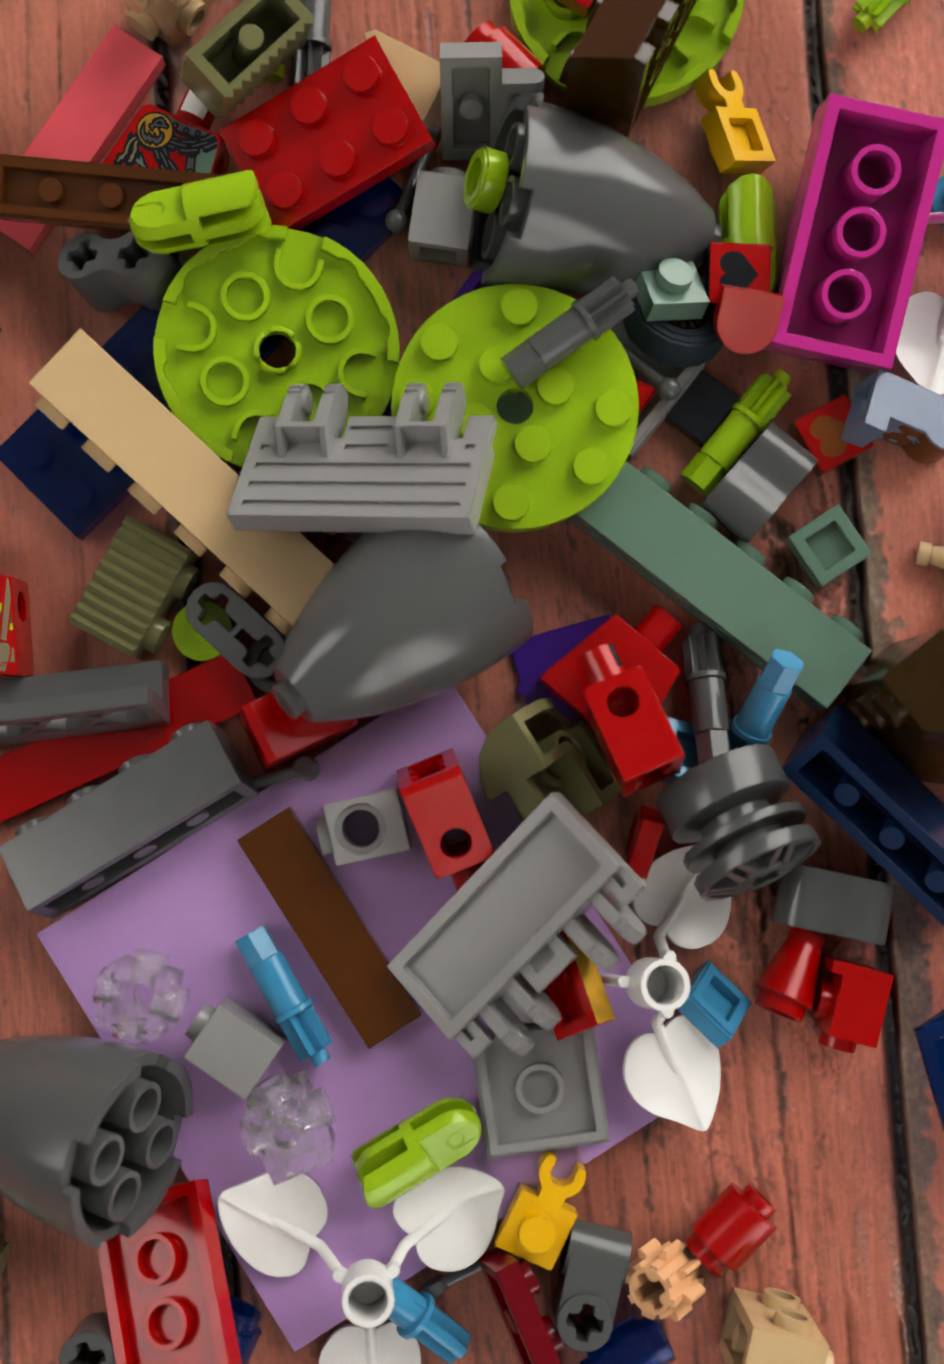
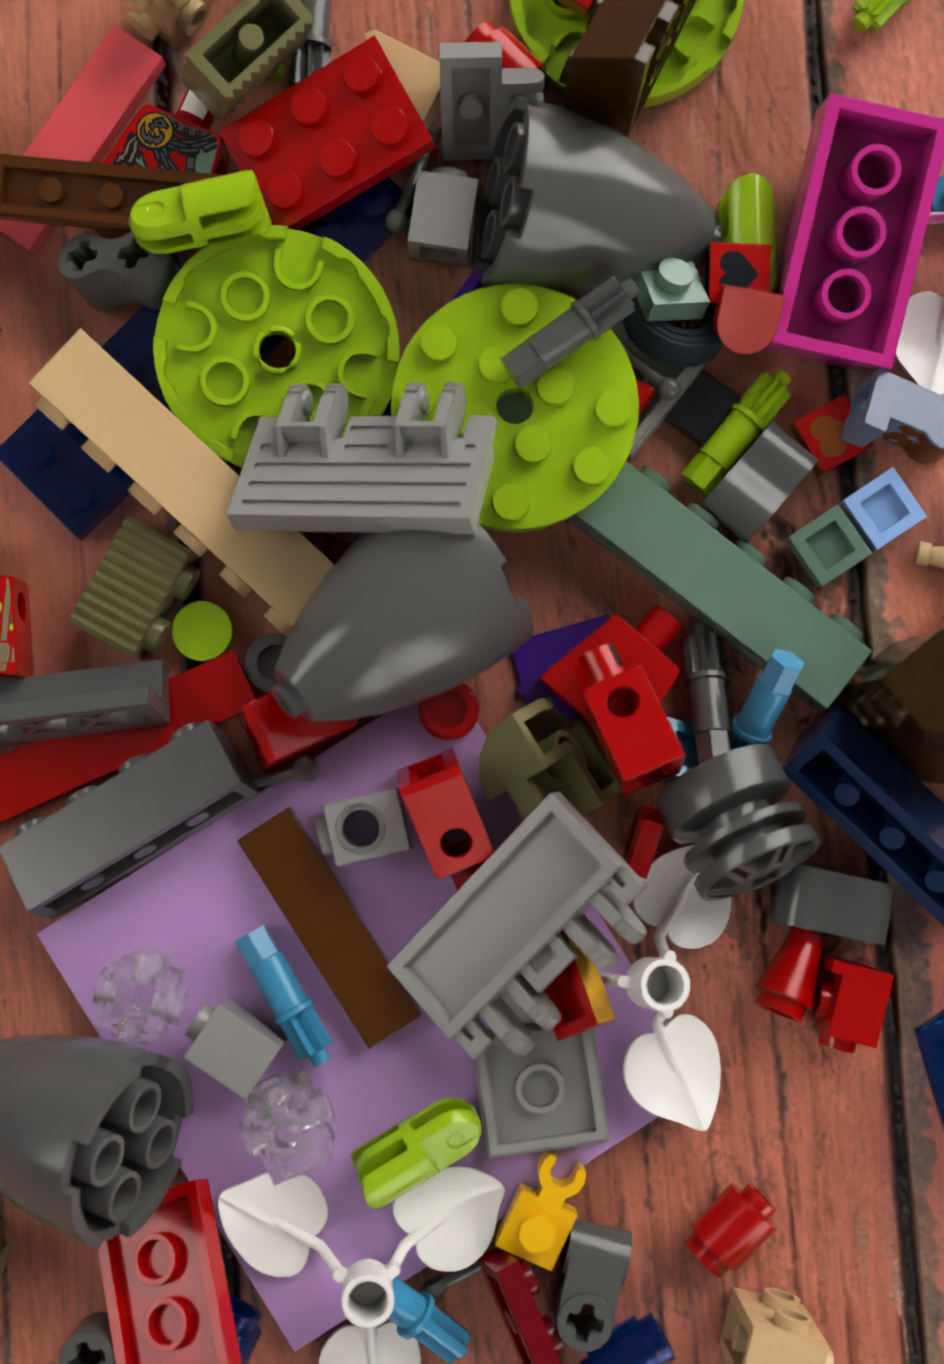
dark grey beam [186,582,285,680] -> none
lime tile [463,146,509,214] -> none
light nougat gear [625,1238,706,1322] -> none
dark azure tile [677,960,752,1049] -> none
yellow plate [694,69,776,174] -> none
none -> red tile [418,683,479,740]
none -> light blue plate [838,467,927,552]

